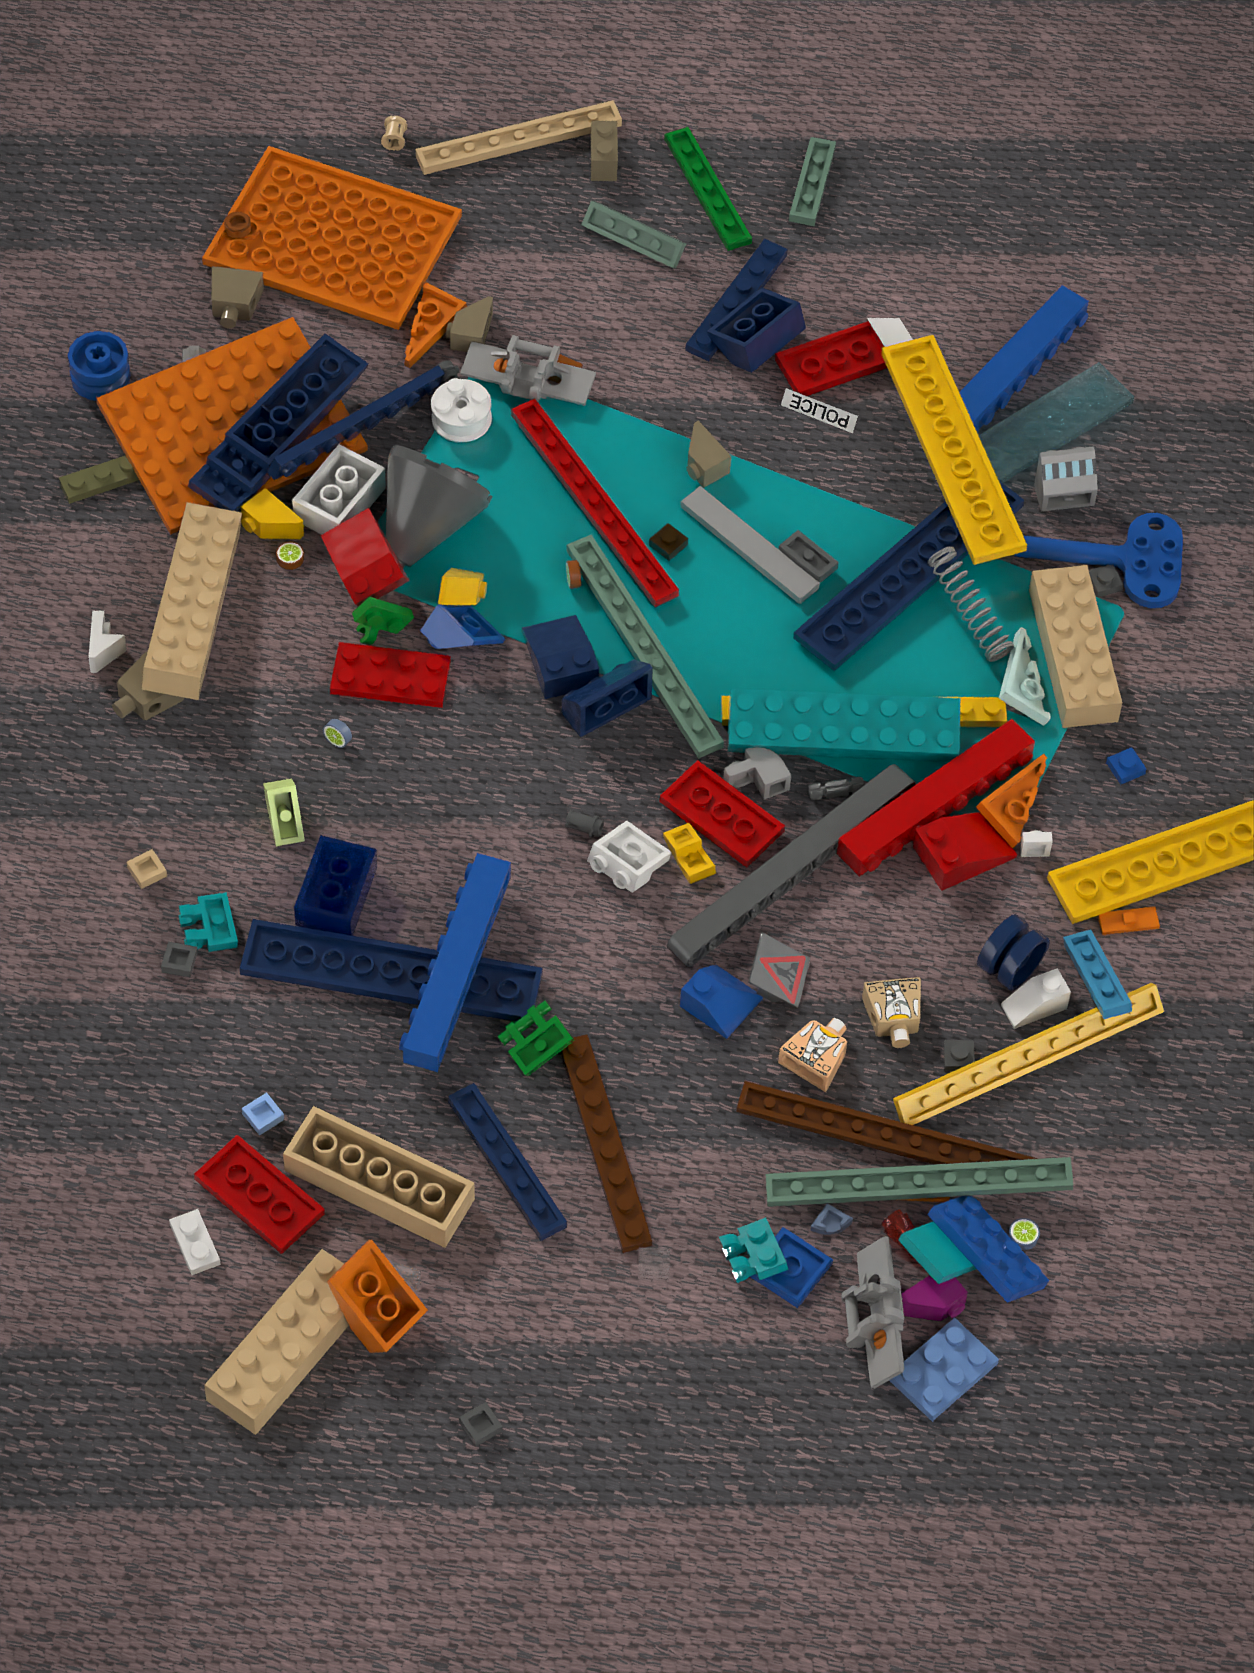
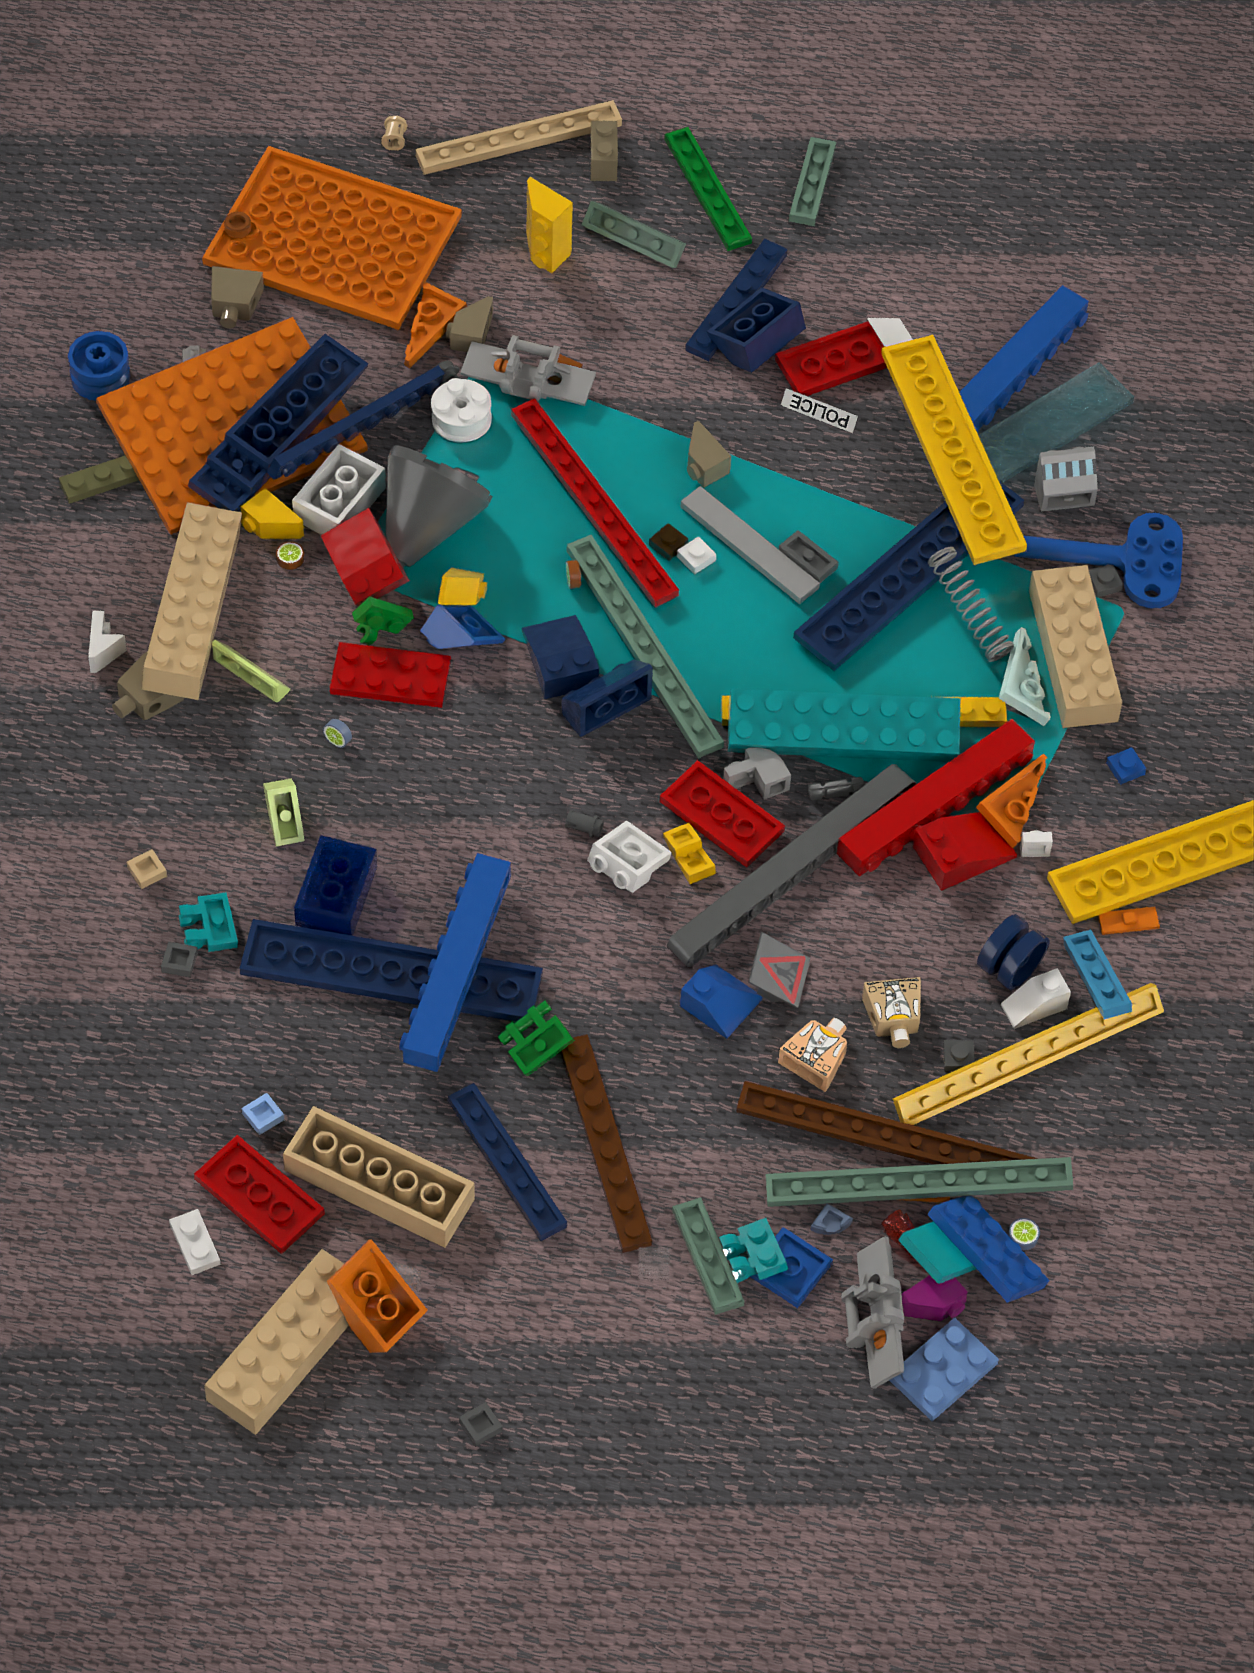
none -> yellowish green slope [212,640,290,702]
none -> yellow slope [526,177,573,273]
none -> sand green tile [672,1198,744,1315]
none -> white plate [677,537,716,575]

